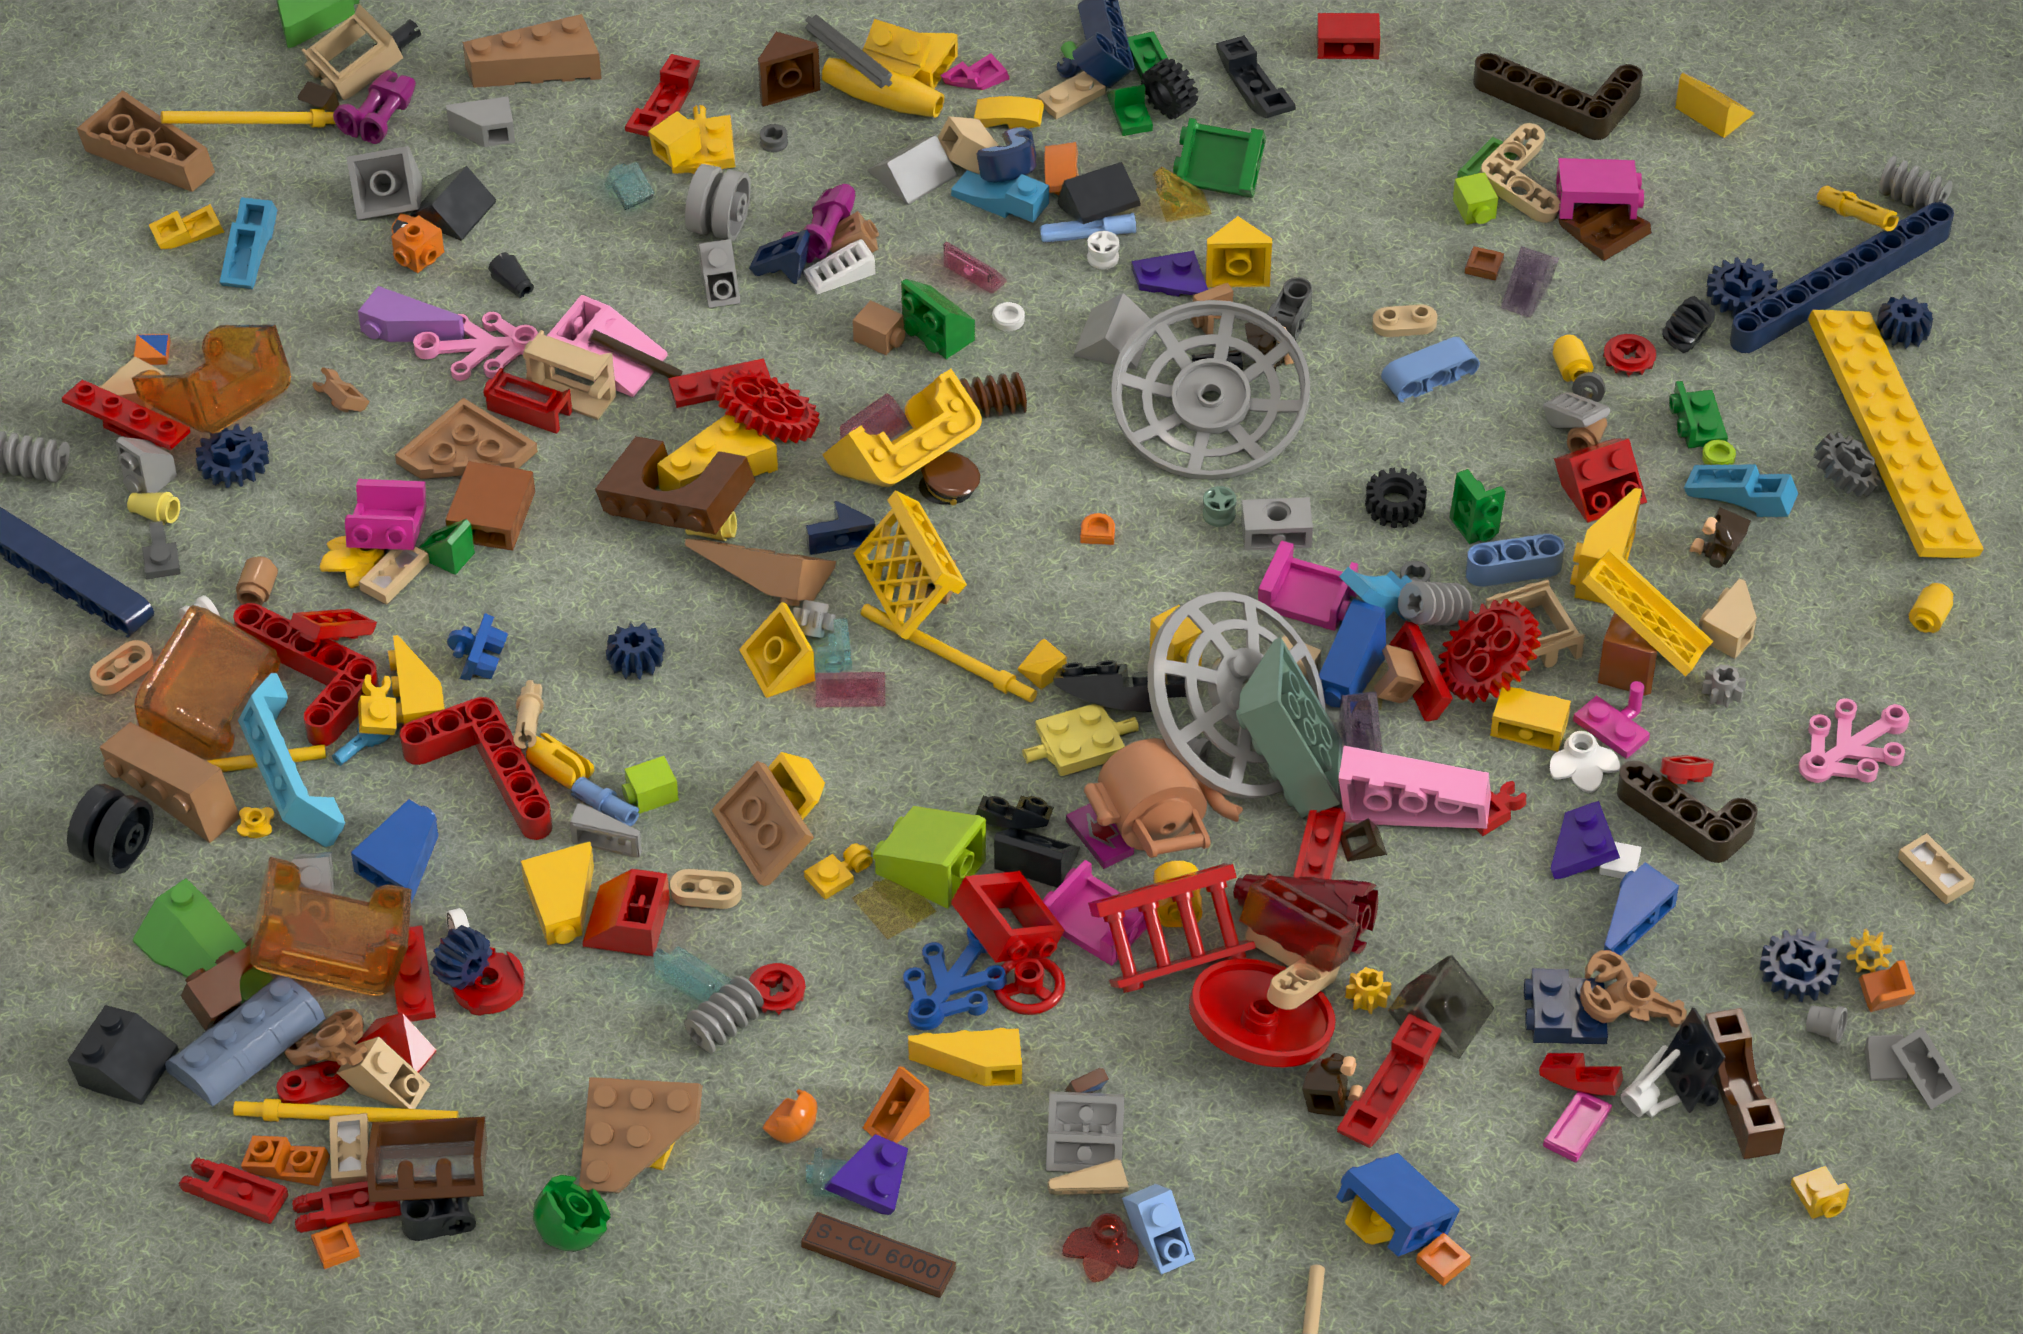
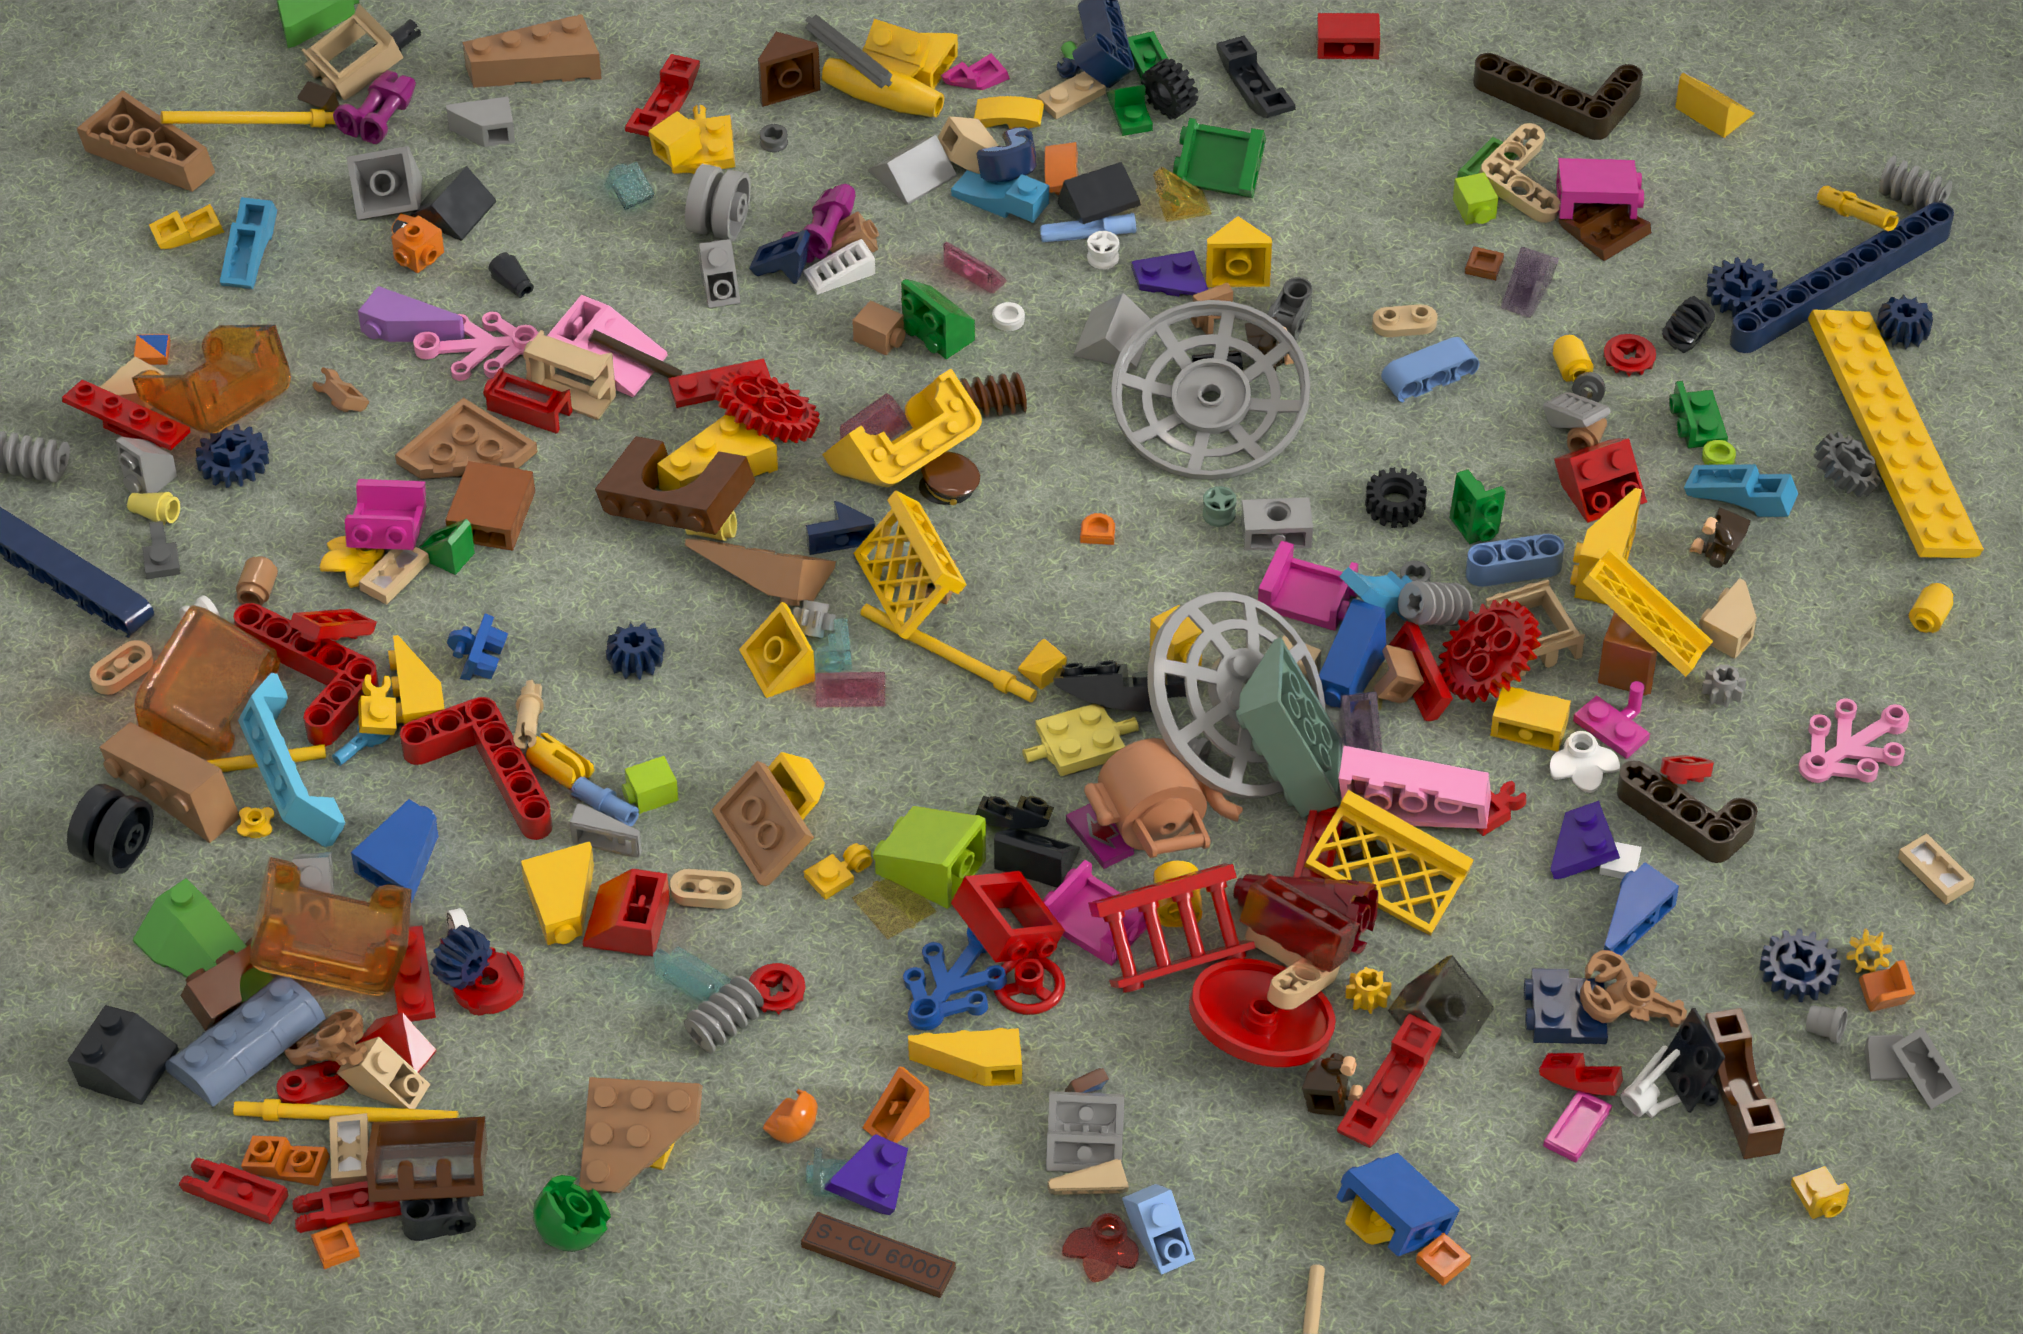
none -> yellow fence [1304,790,1474,935]

